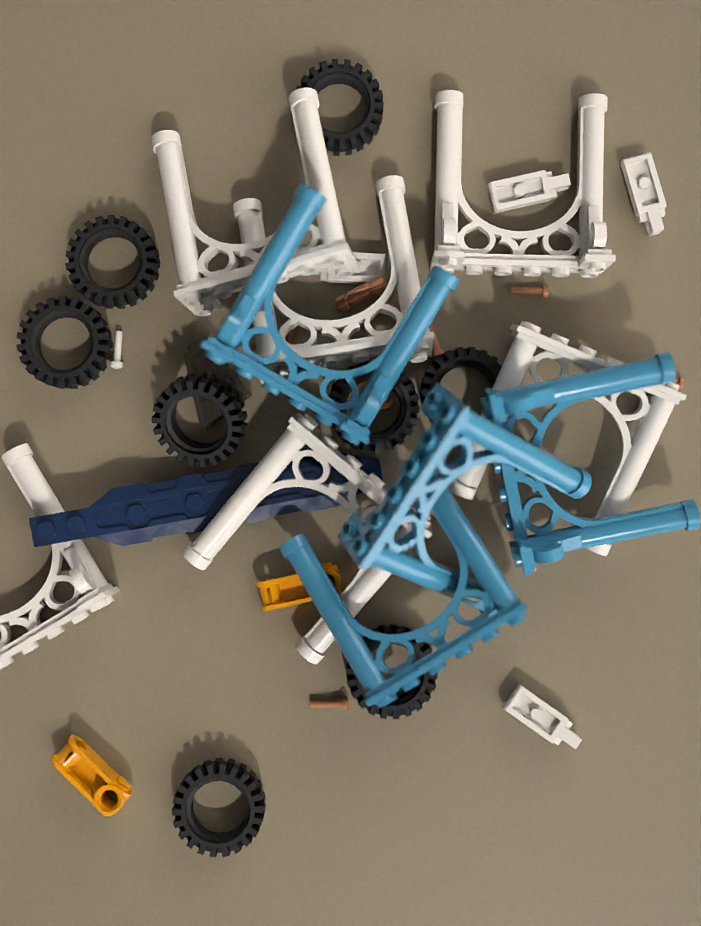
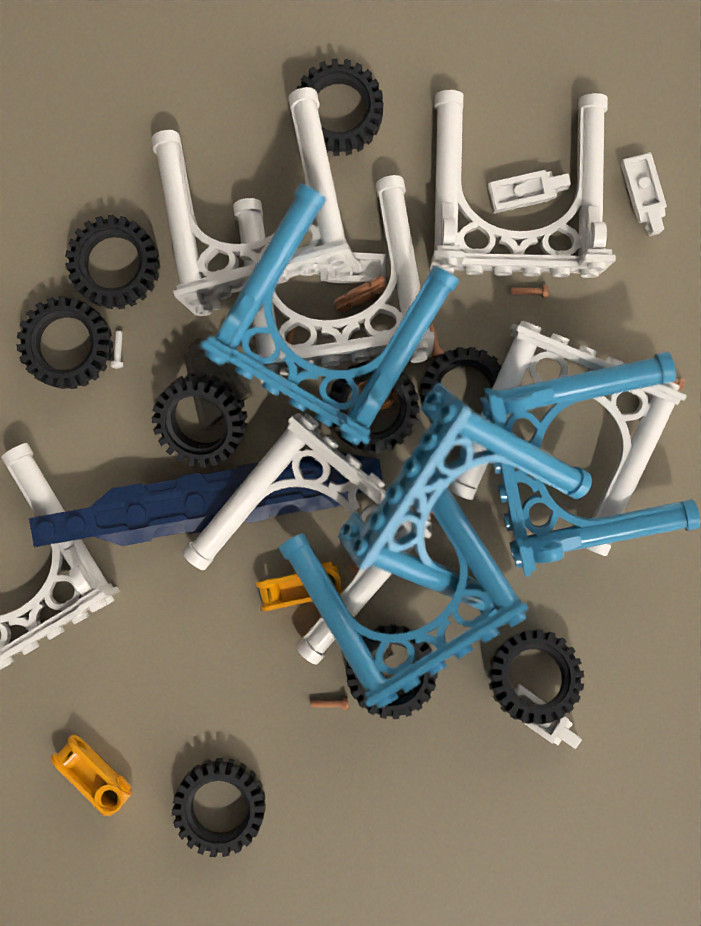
none -> black tyre [488,629,584,725]

